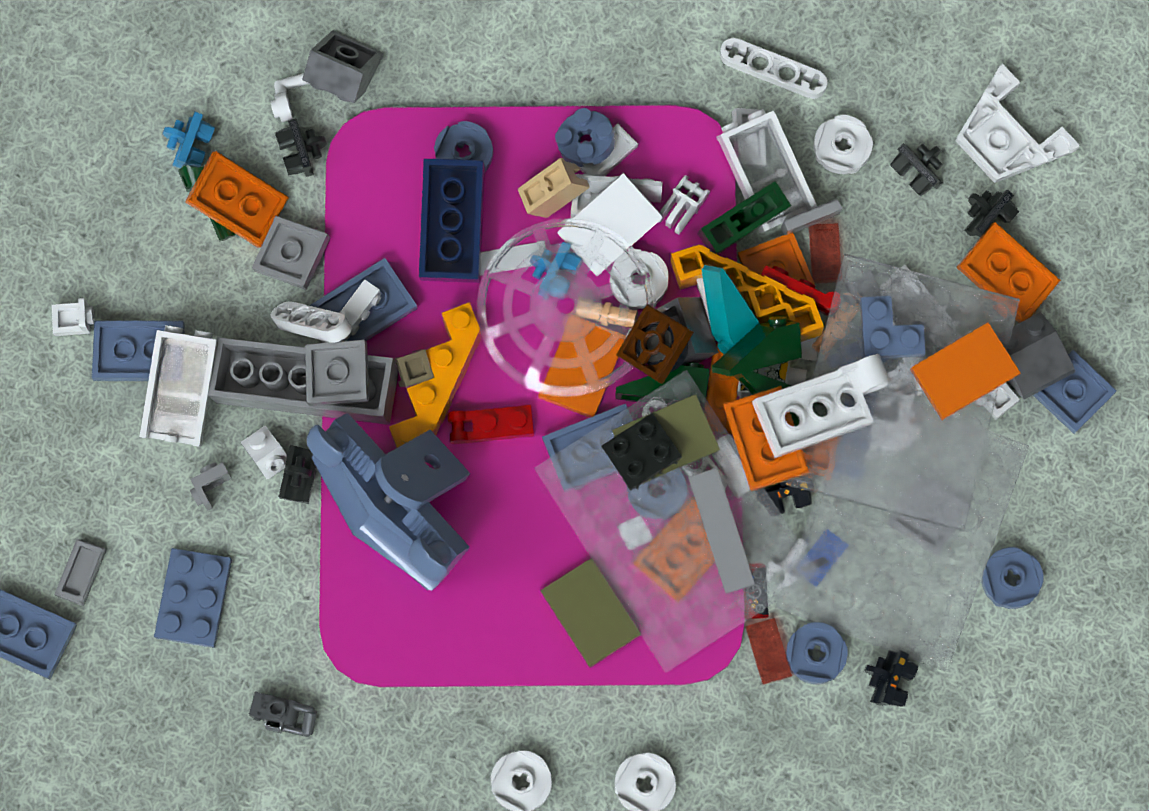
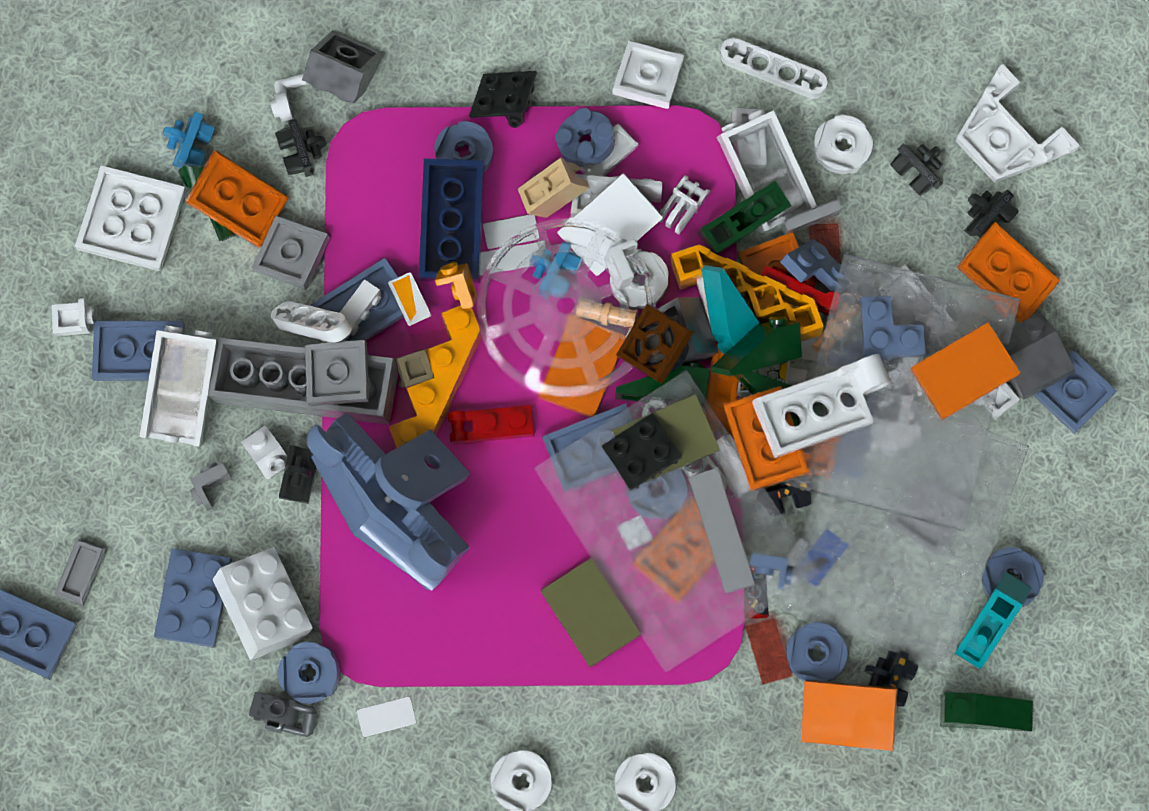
none -> white plate [75,165,186,272]
none -> white brick [212,547,313,661]
none -> sand blue plate [278,642,340,703]
none -> white sticker [357,697,416,737]
none -> sticker [388,272,431,326]
none -> light orange bracket [435,263,478,309]
none -> pearl dark grey hinge [469,71,537,128]
none -> white sticker [483,215,539,249]
none -> white bracket [603,239,638,290]
none -> white plate [612,41,684,109]
none -> sand blue bracket [750,553,793,590]
none -> sand blue plate [780,239,855,294]
none -> orange tile [801,680,898,751]
none -> dark green slope [940,692,1033,732]
none -> teal slope [954,572,1032,670]

